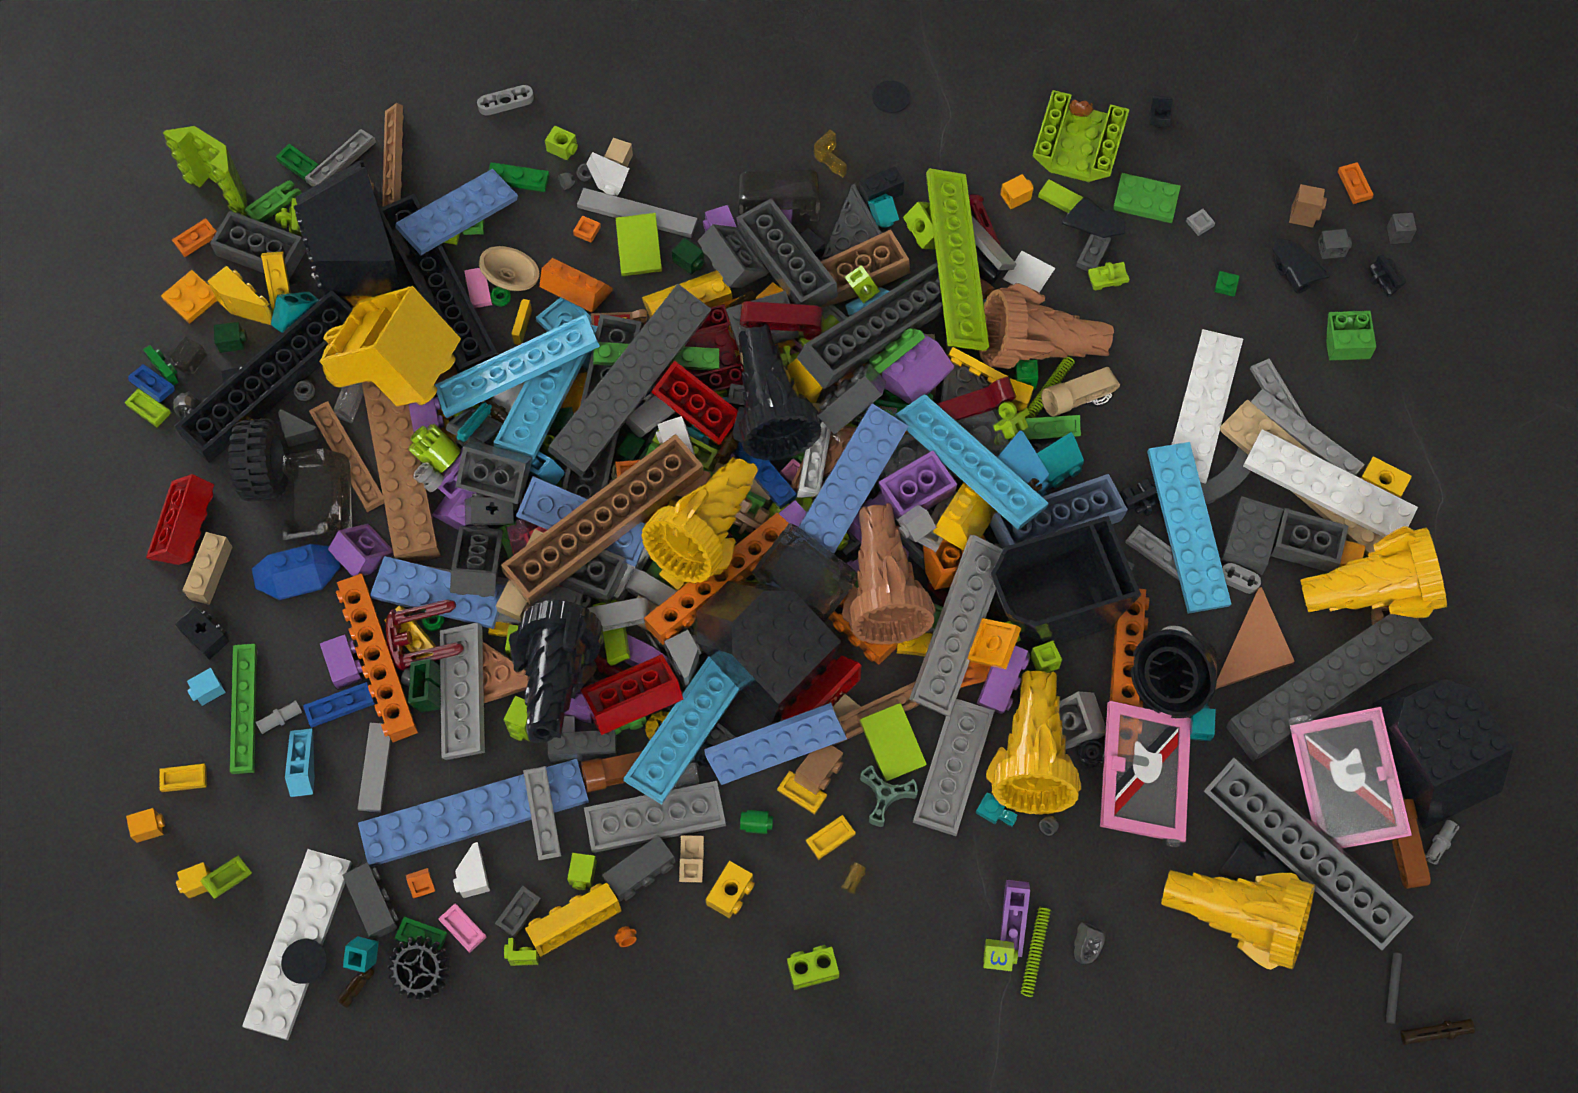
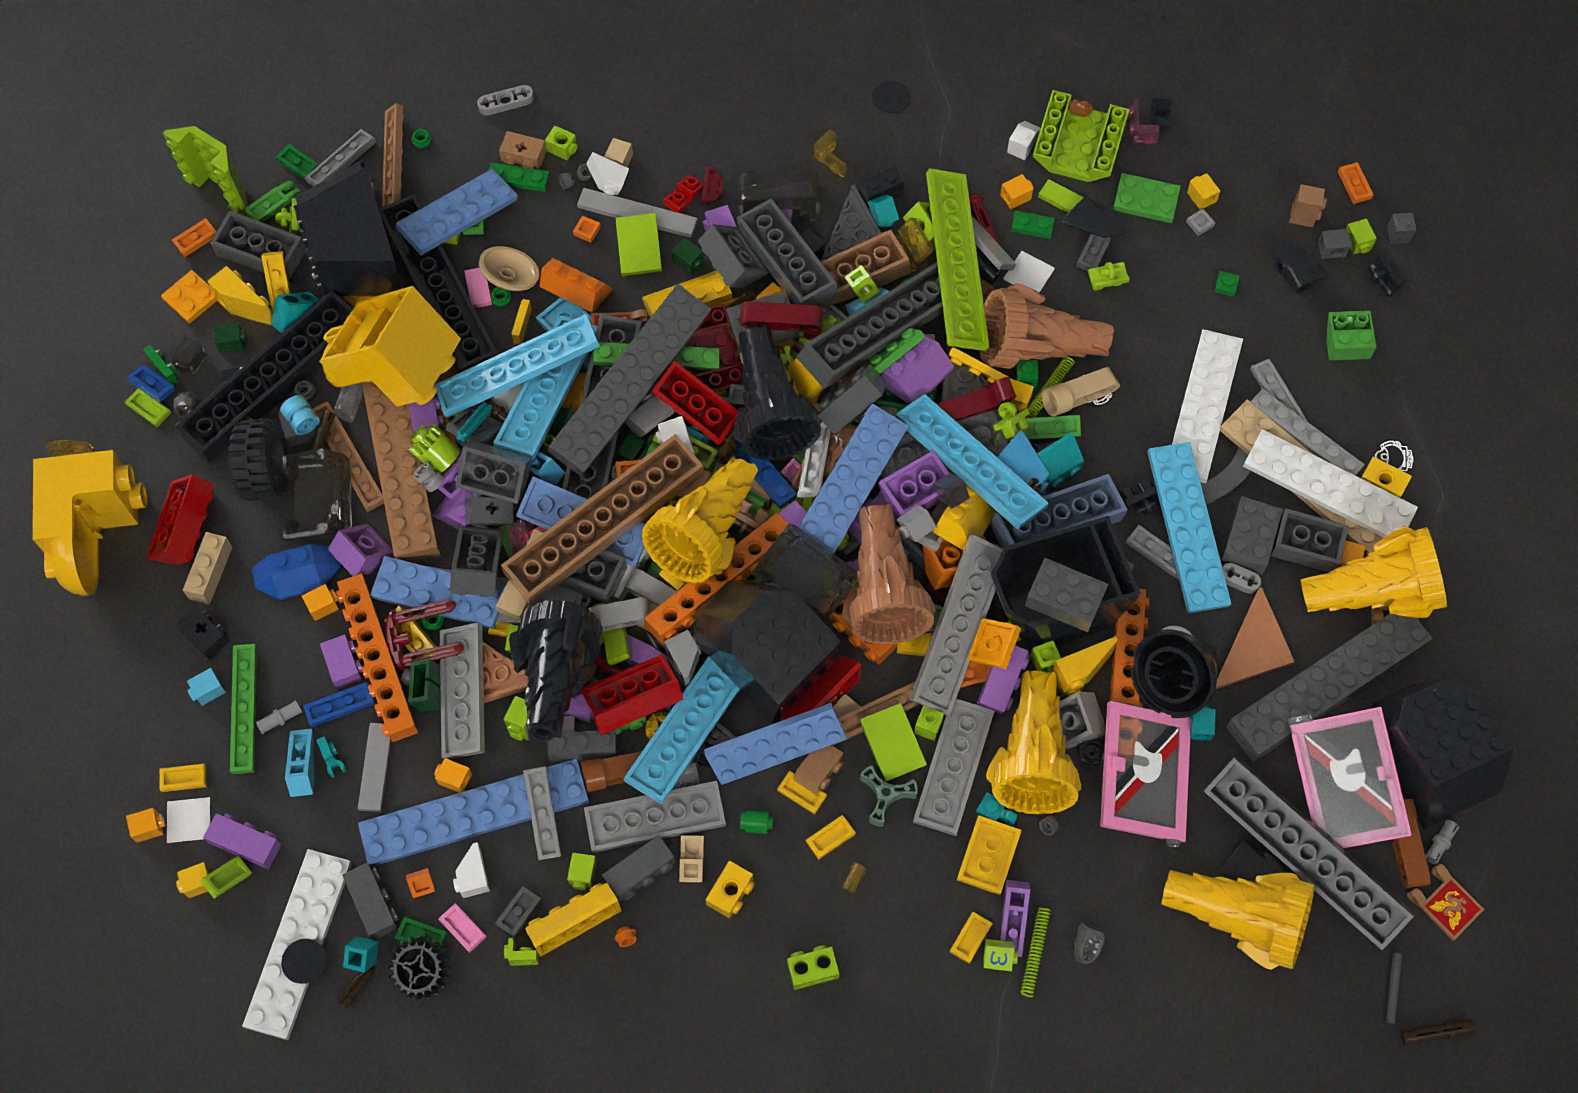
none -> yellow piece [33,450,148,596]
none -> clear yellow slope [44,439,96,456]
none -> white sticker [167,797,210,843]
none -> medium lavender brick [203,813,281,870]
none -> medium azure wheel [280,395,320,435]
none -> dark brown pin [302,409,336,473]
none -> light orange brick [302,584,339,621]
none -> teal plate [316,736,346,778]
none -> green plate [411,129,432,148]
none -> light orange brick [434,758,472,793]
none -> medium nougat brick [499,131,547,170]
none -> red slope [663,174,703,213]
none -> dark red plate [701,166,724,204]
none -> clear yellow plate [895,218,934,272]
none -> lime brick [914,705,944,741]
none -> clear smoke brick [933,473,970,509]
none -> yellow tile [949,912,993,964]
none -> yellow plate [957,815,1022,895]
none -> white slope [1007,121,1041,160]
none -> green plate [1011,211,1055,239]
none -> dark grey brick [1025,558,1108,632]
none -> yellow slope [1052,636,1118,698]
none -> clear pink bracket [1128,99,1159,144]
none -> yellow brick [1187,173,1220,210]
none -> lime brick [1346,218,1377,254]
none -> black sticker [1373,439,1415,473]
none -> flag [1407,864,1485,941]

